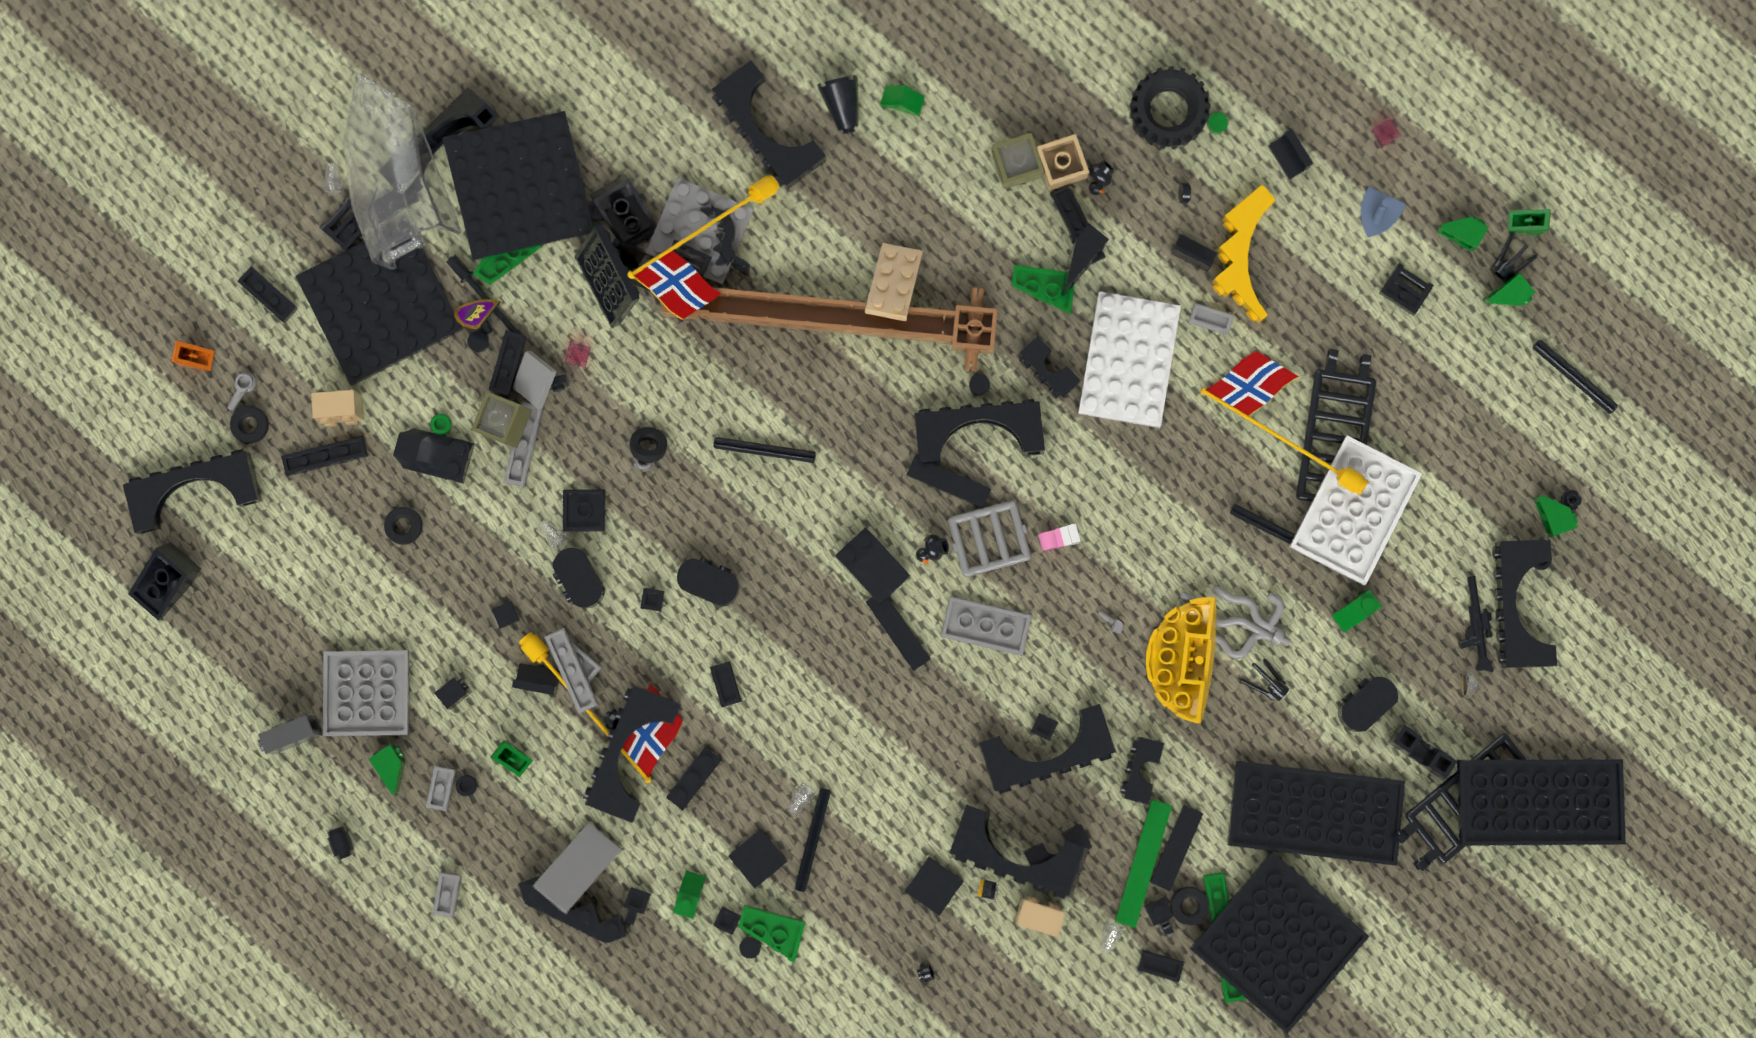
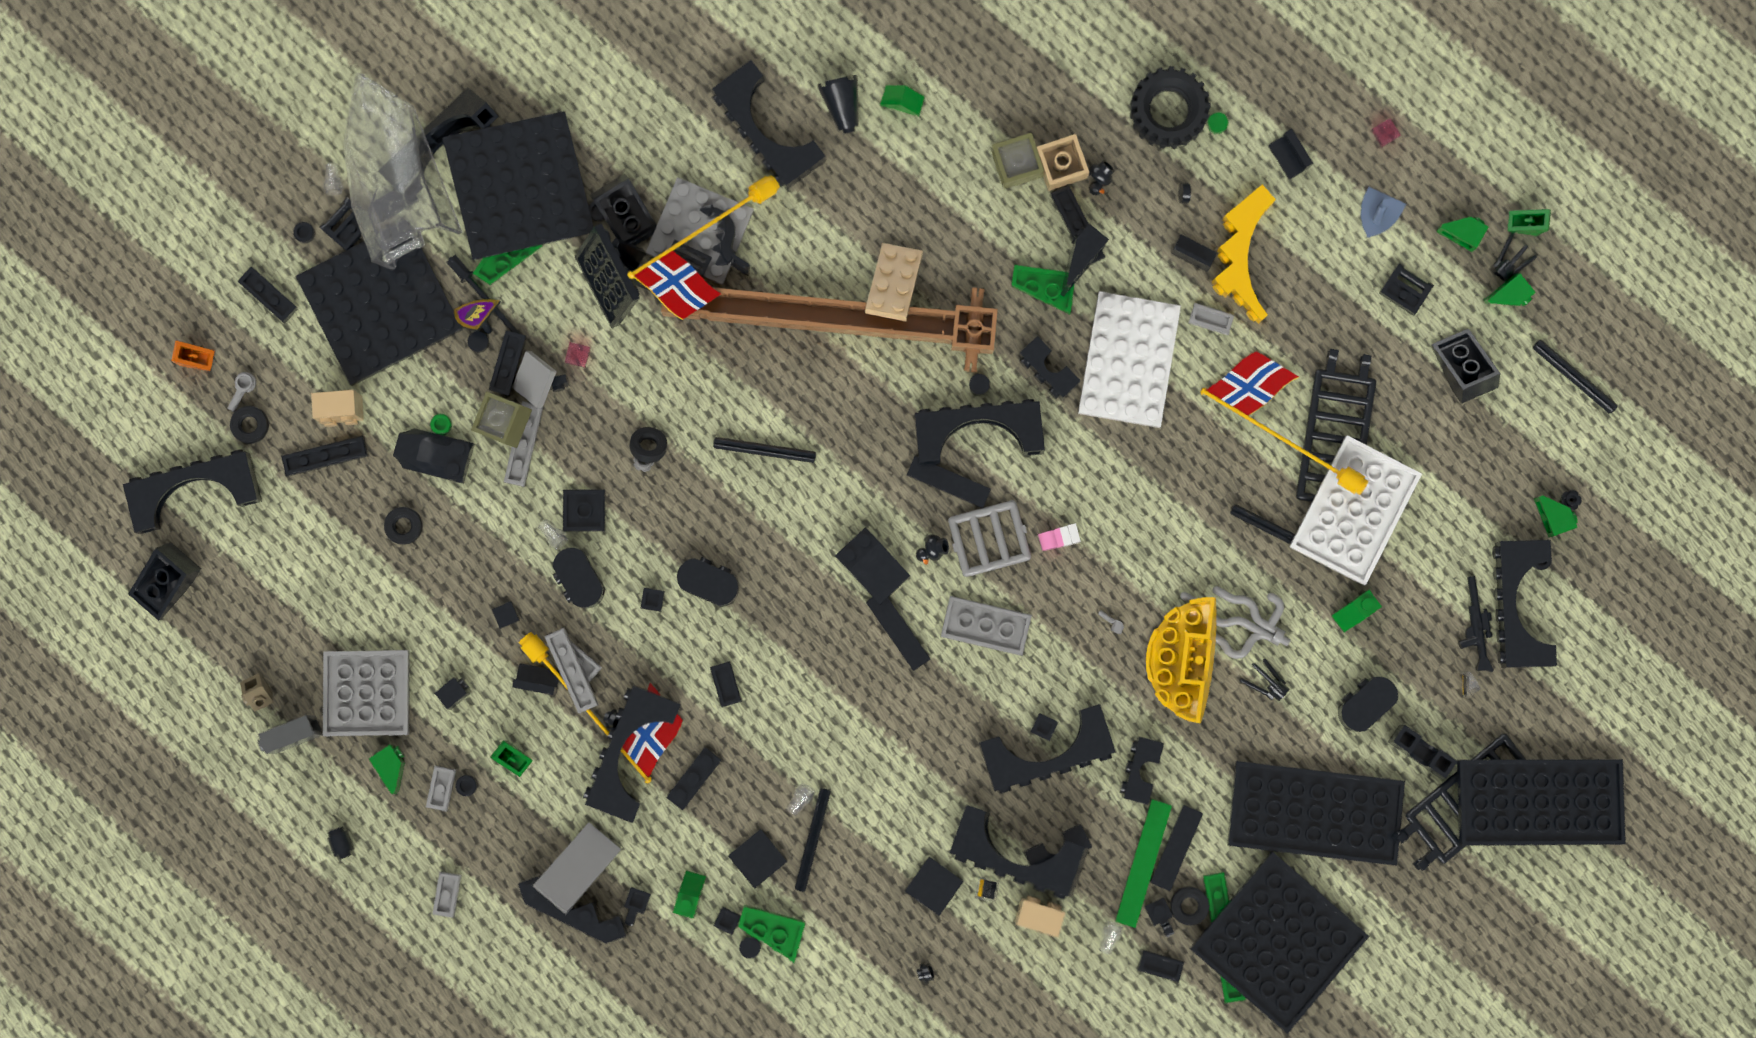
none -> dark tan brick [240,673,274,712]
none -> black tile [293,222,315,244]
none -> black slope [1431,328,1501,404]

